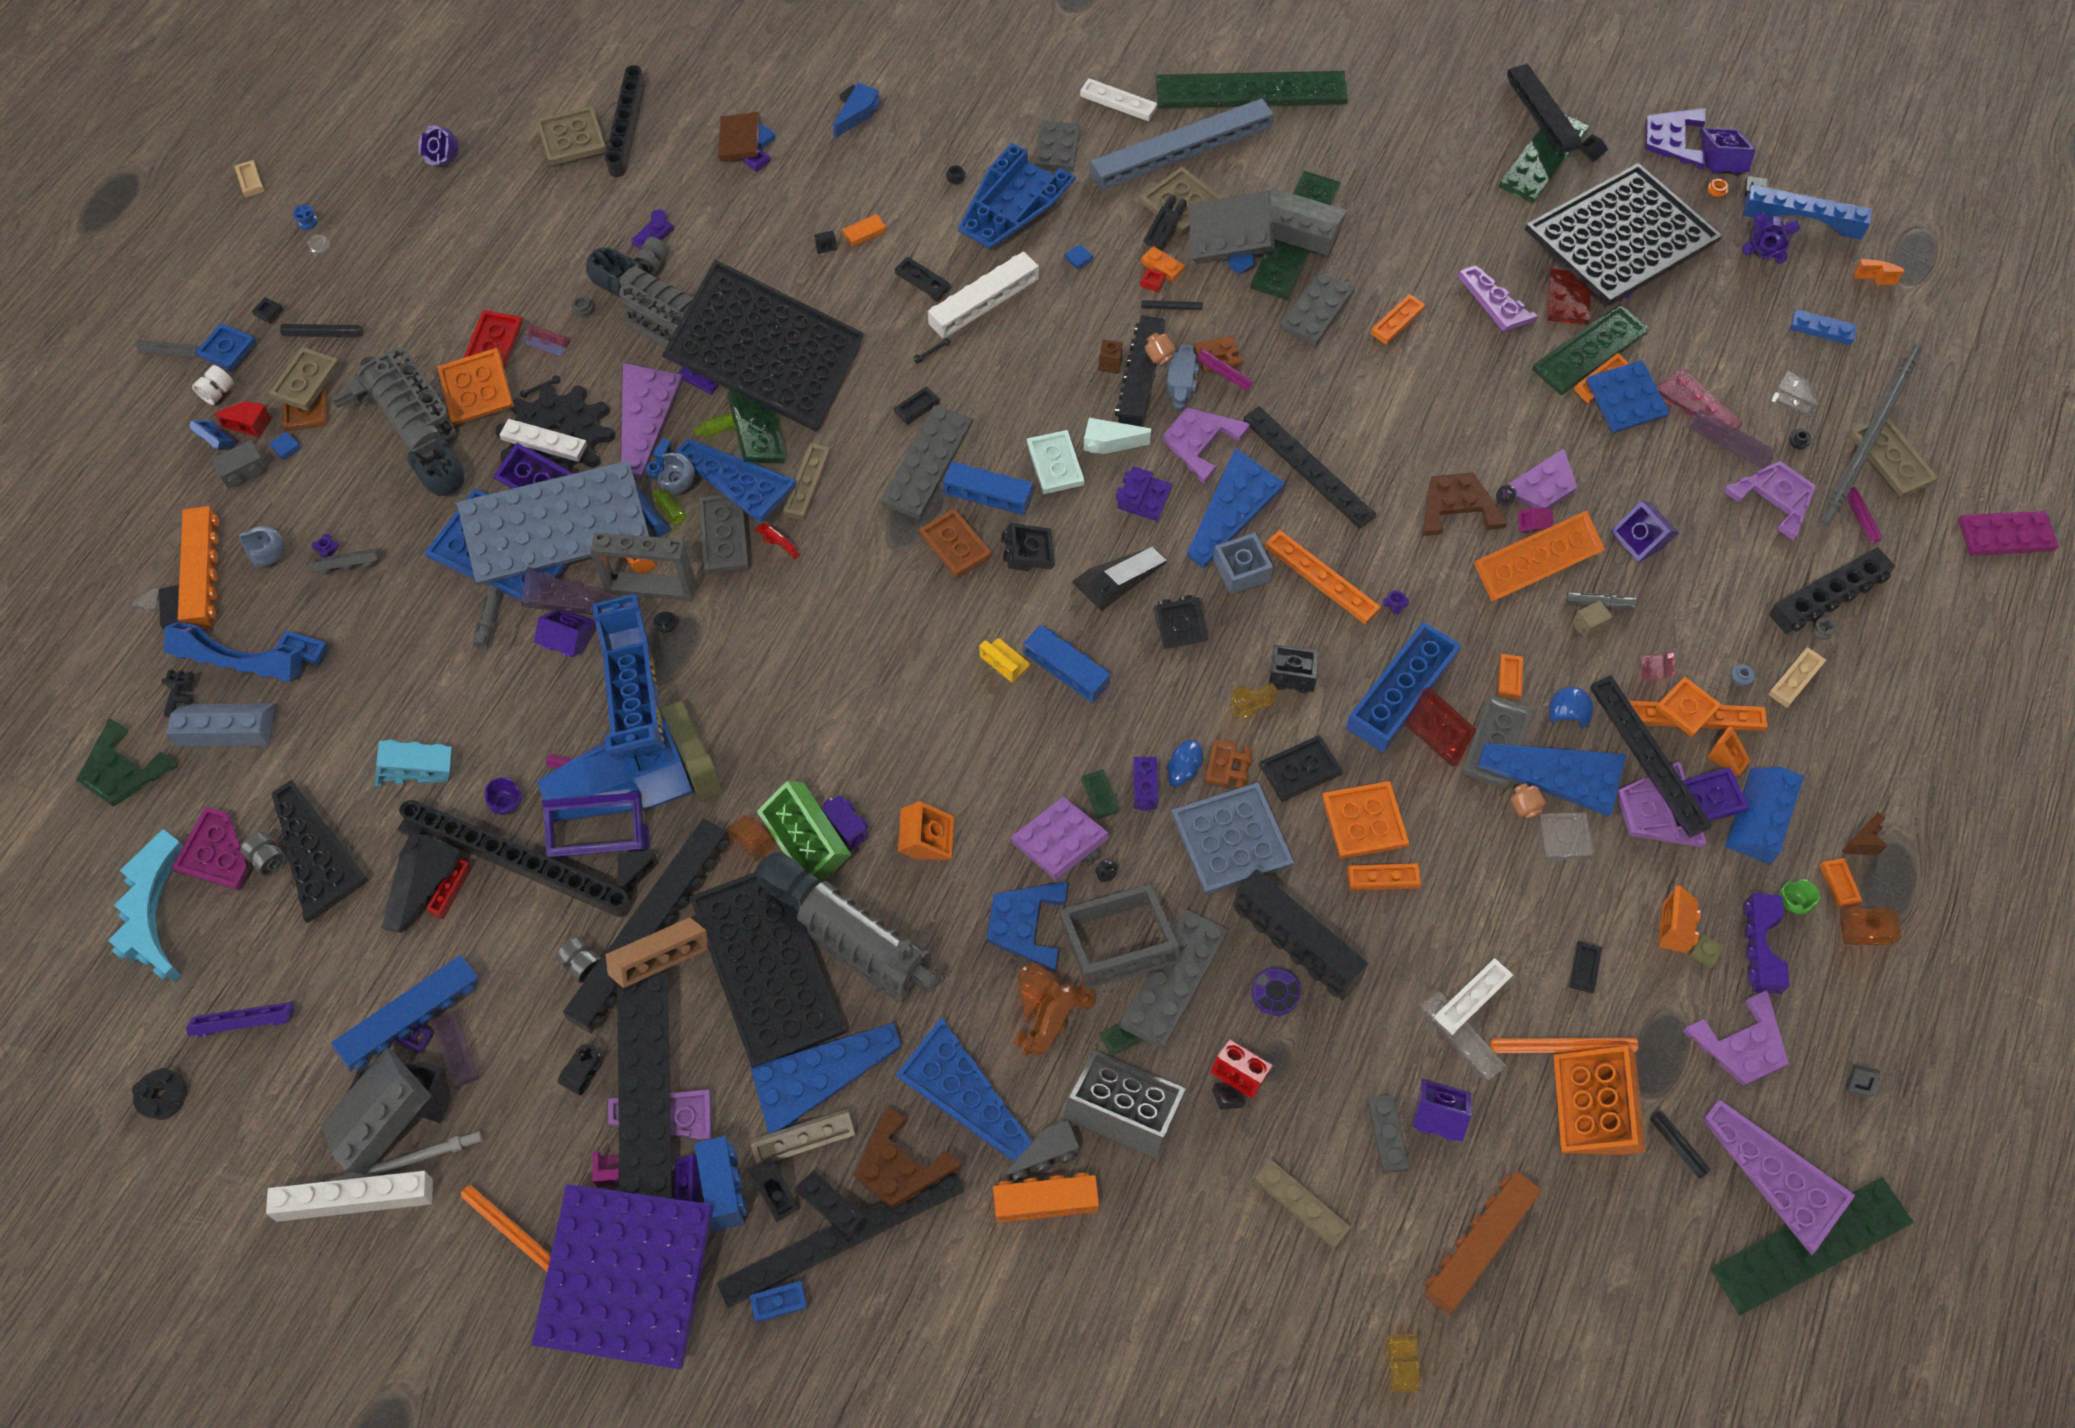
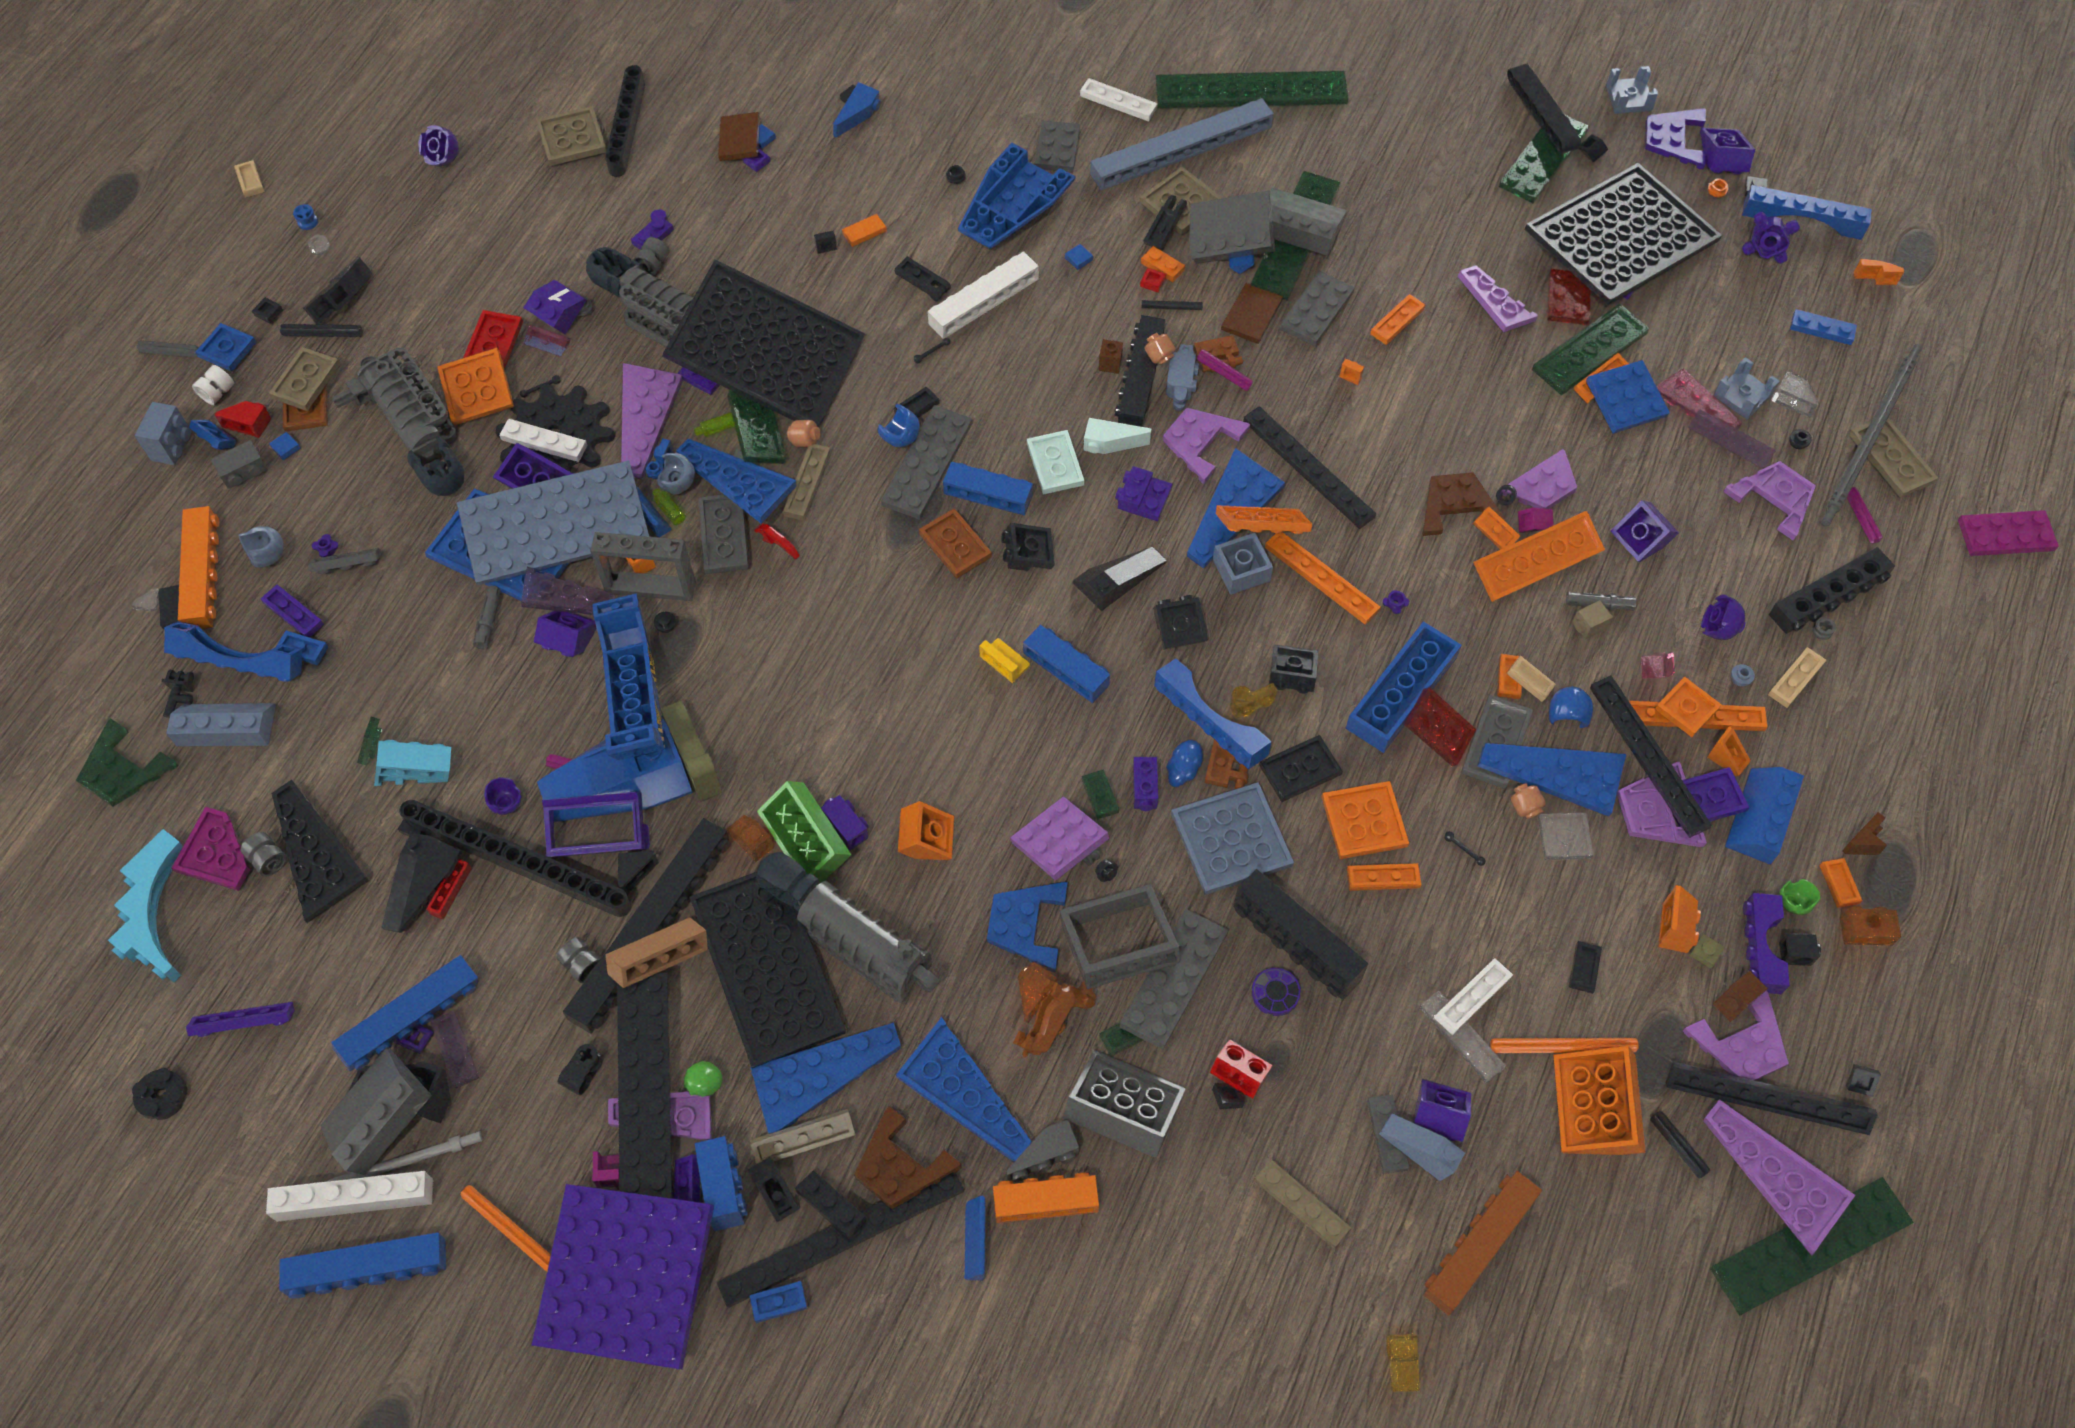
none -> sand blue brick [135,402,192,465]
none -> dark purple plate [260,585,324,638]
none -> blue brick [279,1232,446,1299]
none -> black slope [303,257,372,324]
none -> clear green plate [357,716,382,765]
none -> dark purple slope [523,280,586,334]
none -> bright green hair [684,1061,723,1097]
none -> nougat head [787,420,820,448]
none -> blue piece [877,404,920,447]
none -> blue slope [964,1196,986,1280]
none -> blue arch [1154,659,1271,769]
none -> orange plate [1216,505,1312,534]
none -> reddish brown tile [1221,283,1283,344]
none -> orange plate [1339,358,1364,385]
none -> sand blue slope [1379,1114,1465,1181]
none -> black hinge [1444,831,1486,866]
none -> orange plate [1473,507,1520,549]
none -> tan tile [1507,656,1556,702]
none -> sand blue panel [1606,66,1658,114]
none -> black plate [1666,1062,1878,1135]
none -> dark purple cylinder [1701,594,1746,640]
none -> sand blue panel [1713,357,1780,420]
none -> reddish brown slope [1713,970,1768,1022]
none -> black brick [1779,933,1821,966]

